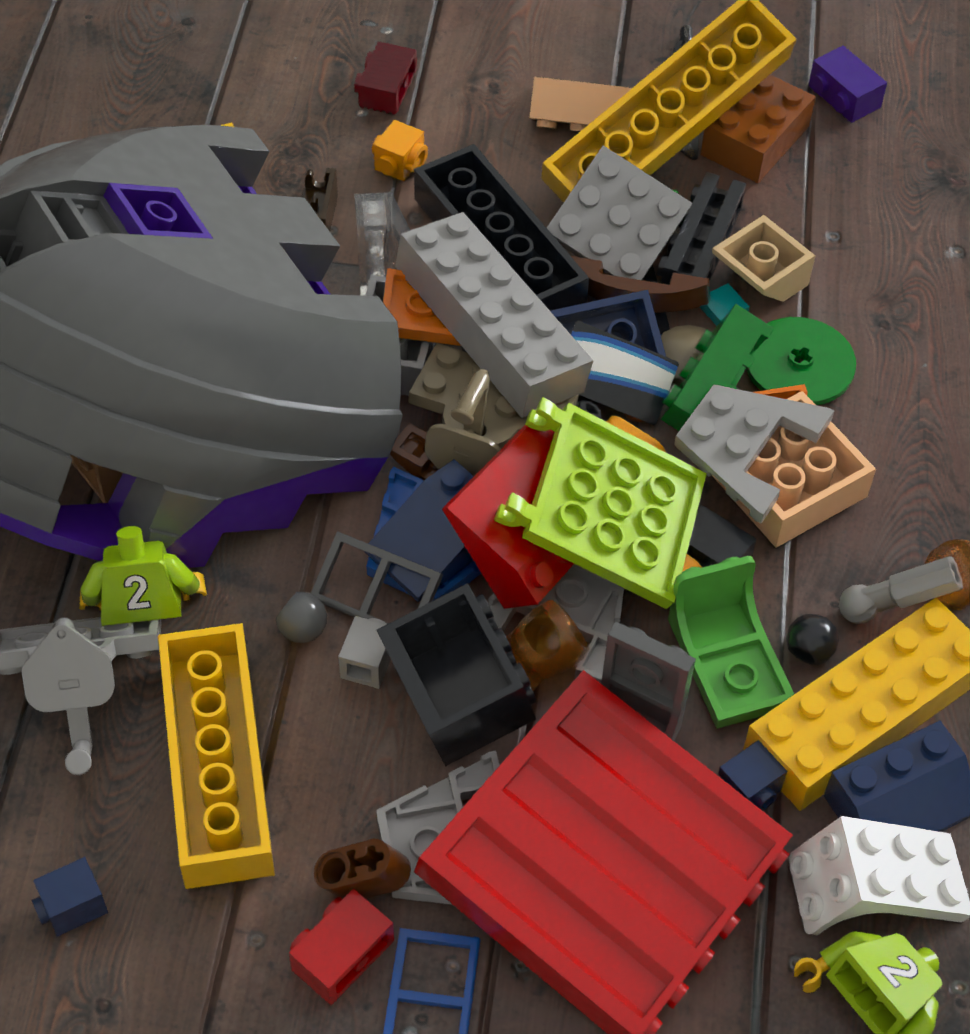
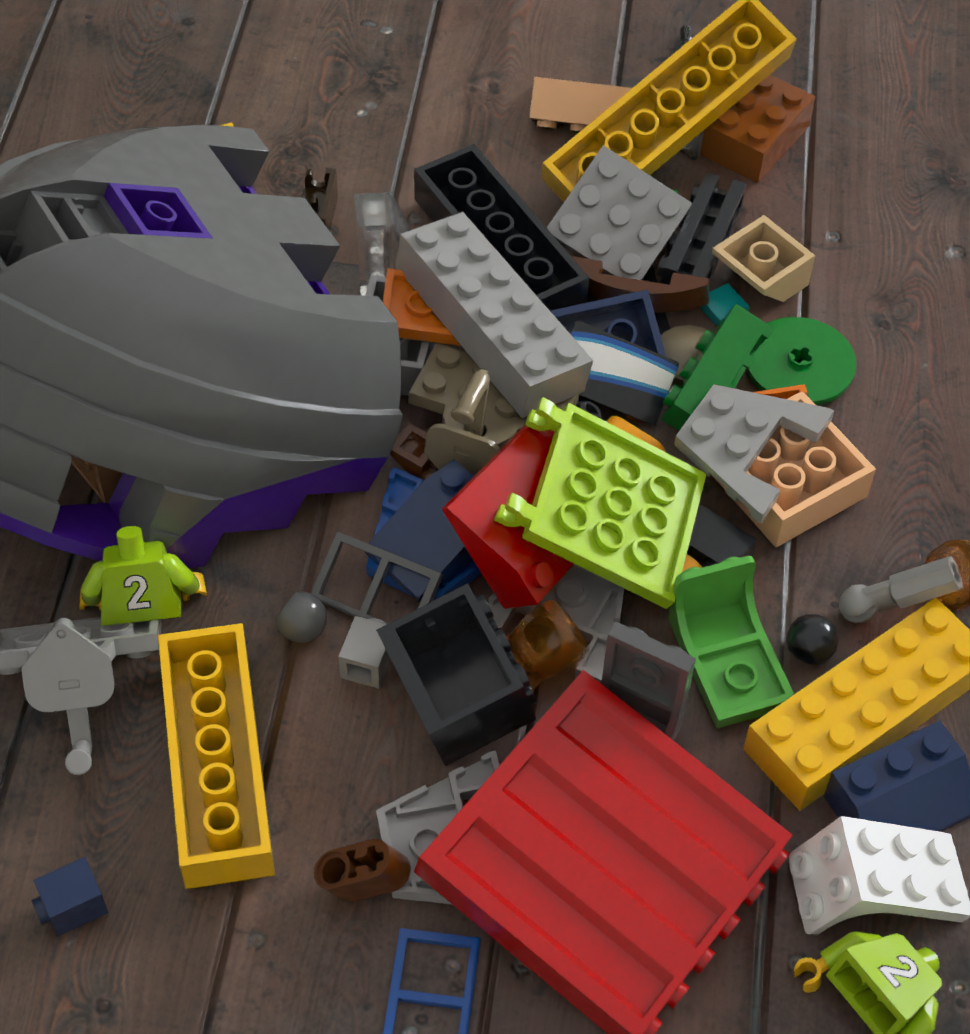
red brick [289,888,394,1005] -> none
dark red brick [354,41,417,115] -> none
light orange brick [372,119,428,181] -> none
dark blue brick [718,740,787,811] -> none
dark purple brick [808,45,887,123] -> none

